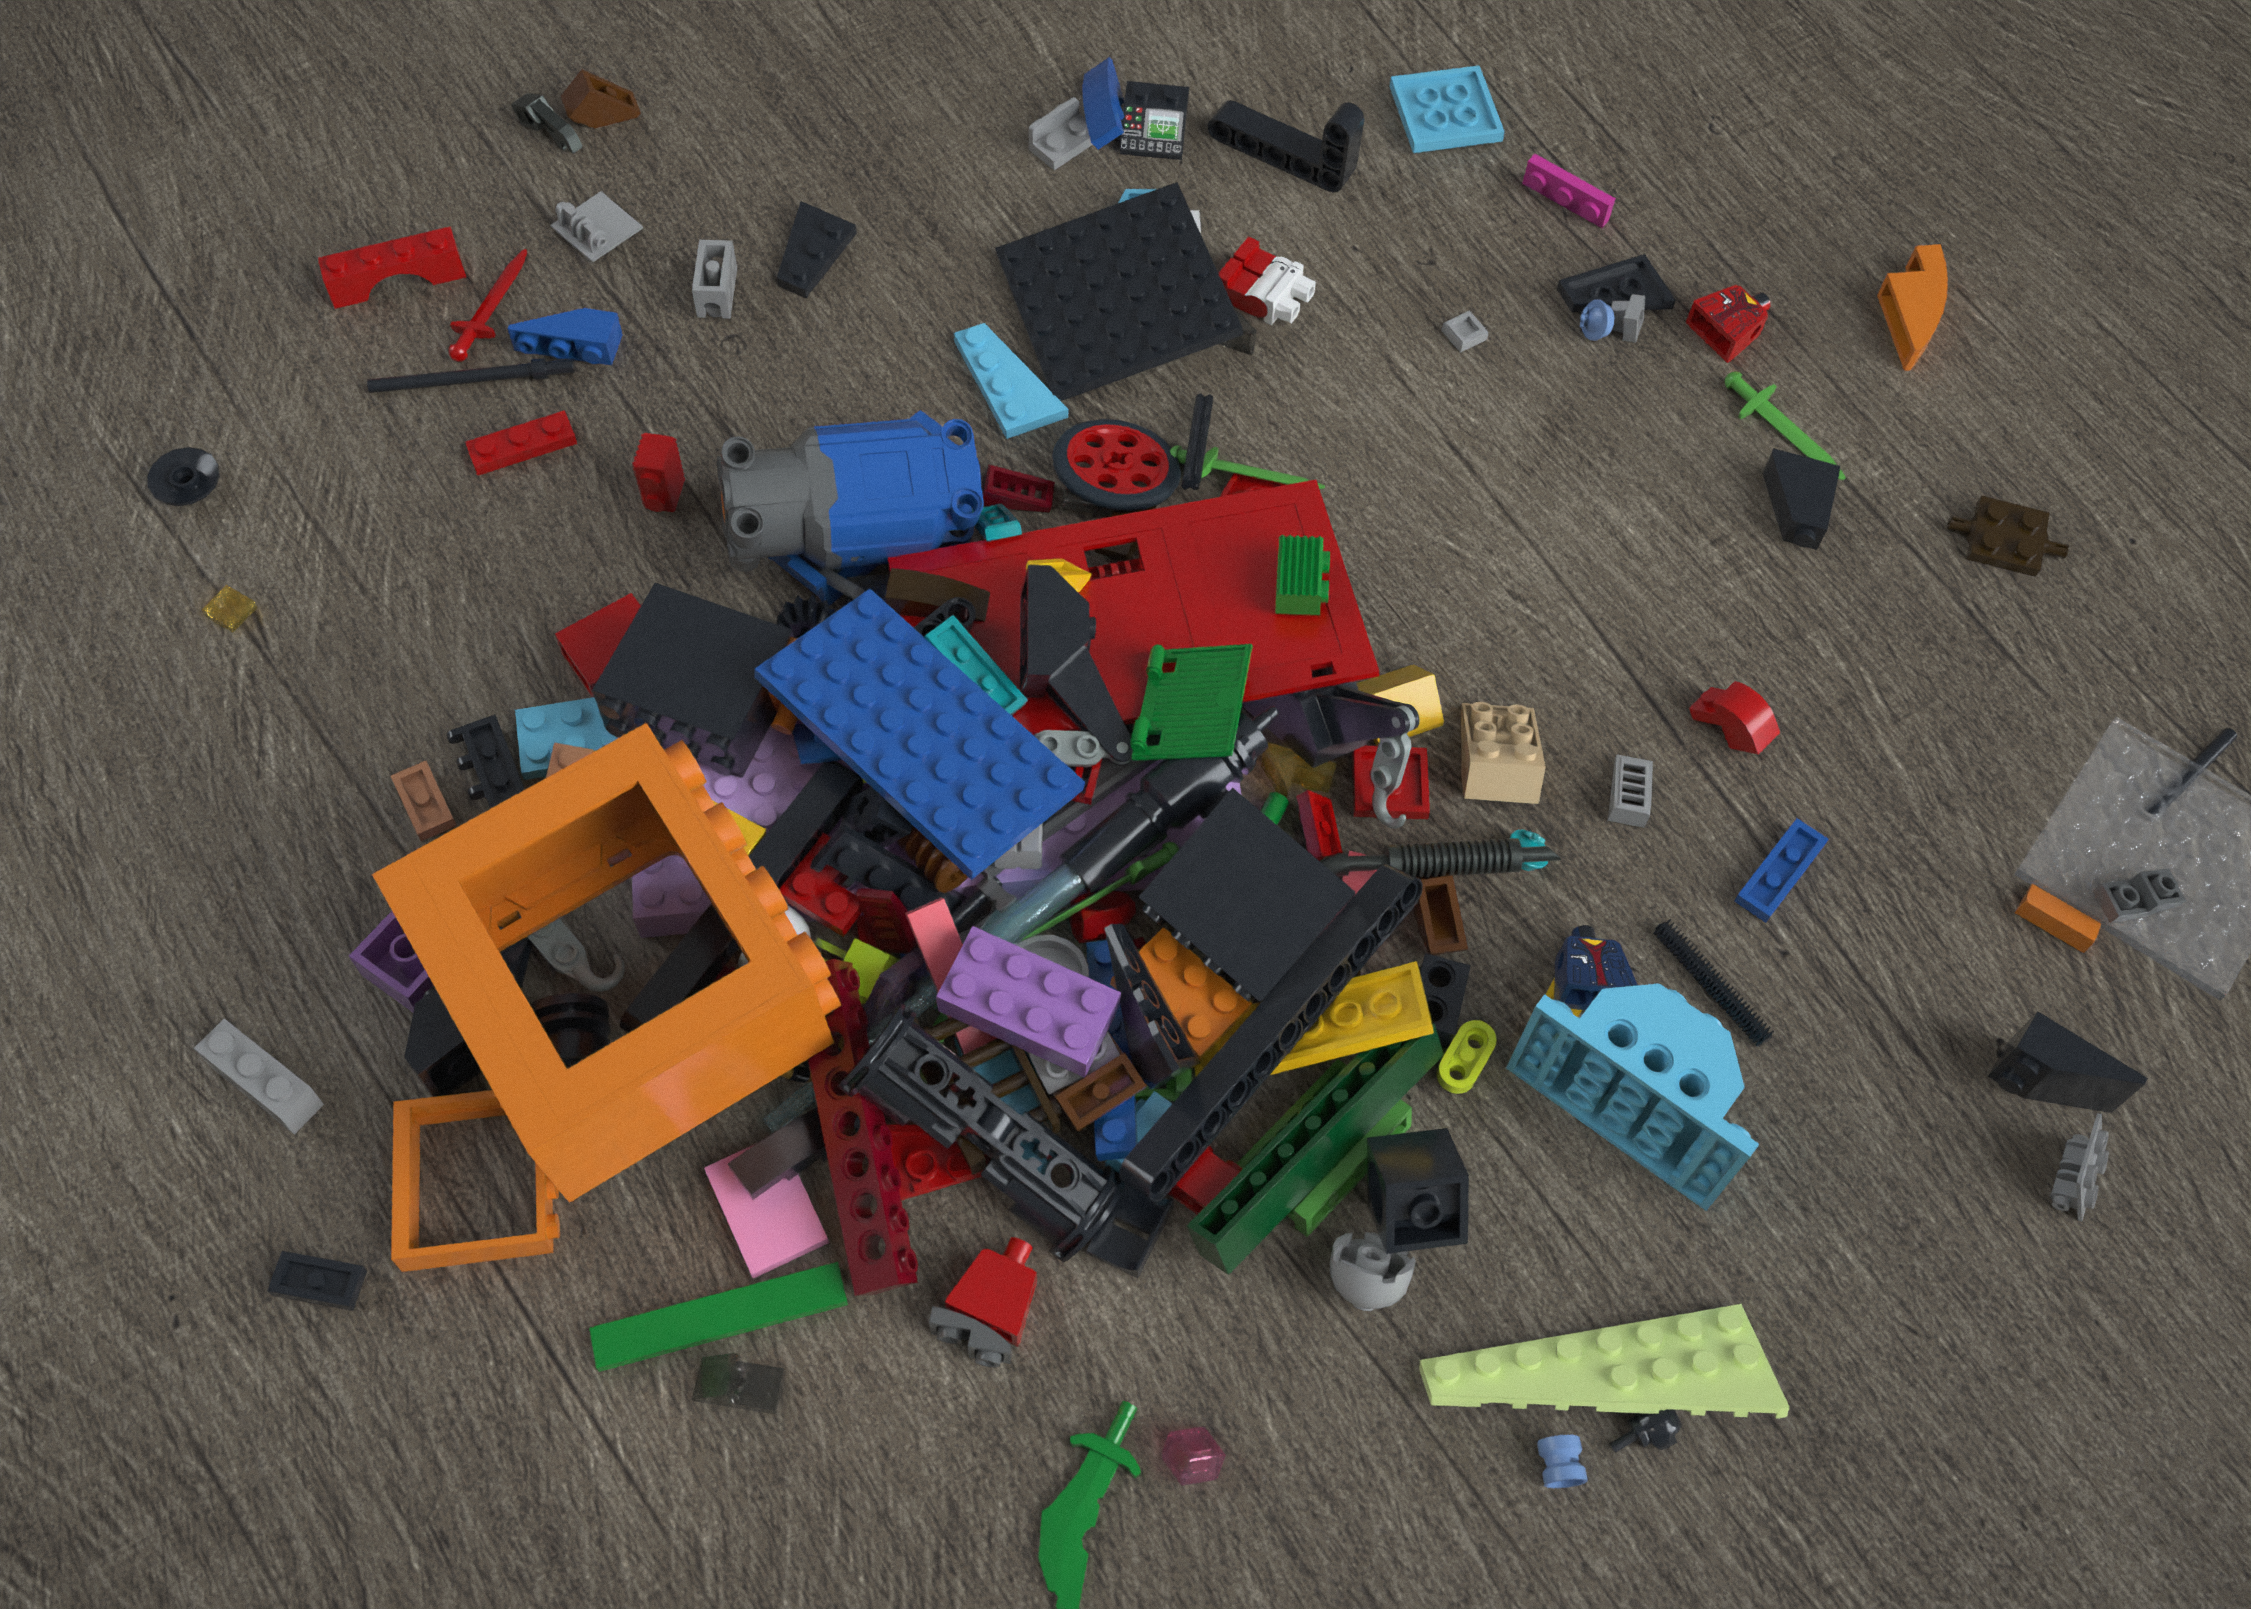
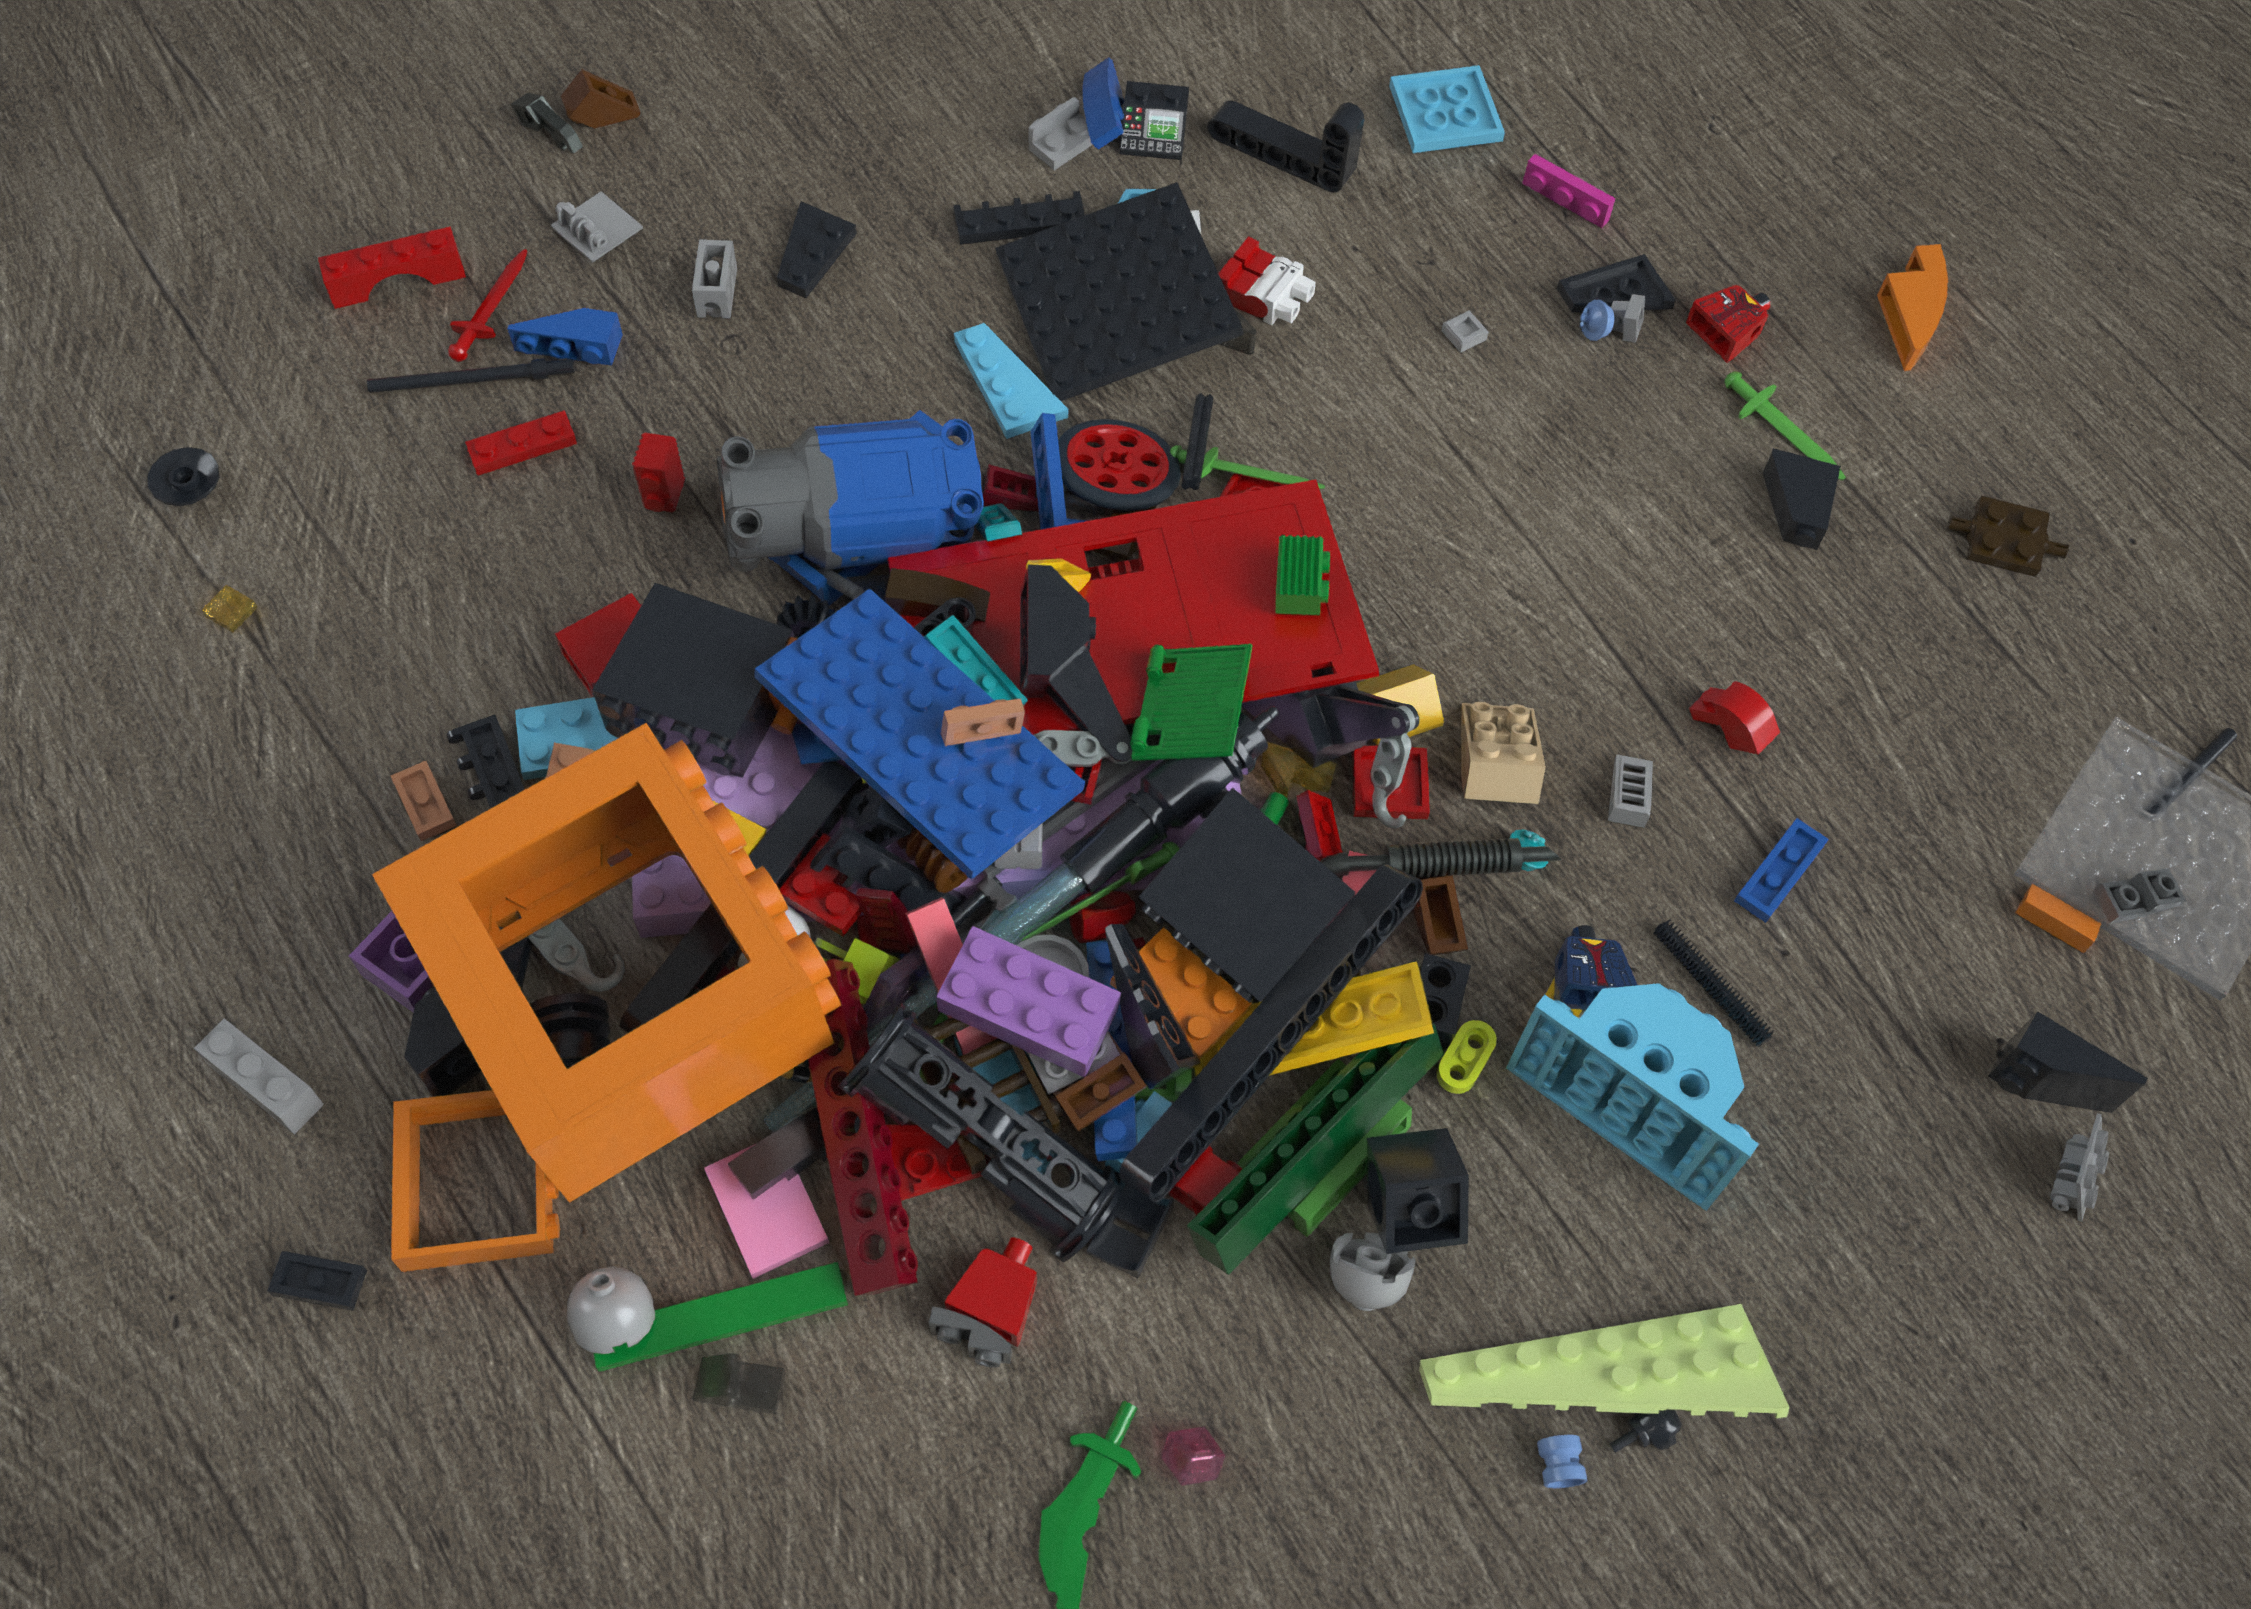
none -> light grey cylinder [567,1266,655,1354]
none -> nougat plate [941,698,1025,746]
none -> black hinge [953,191,1085,245]
none -> blue piece [1030,413,1086,530]

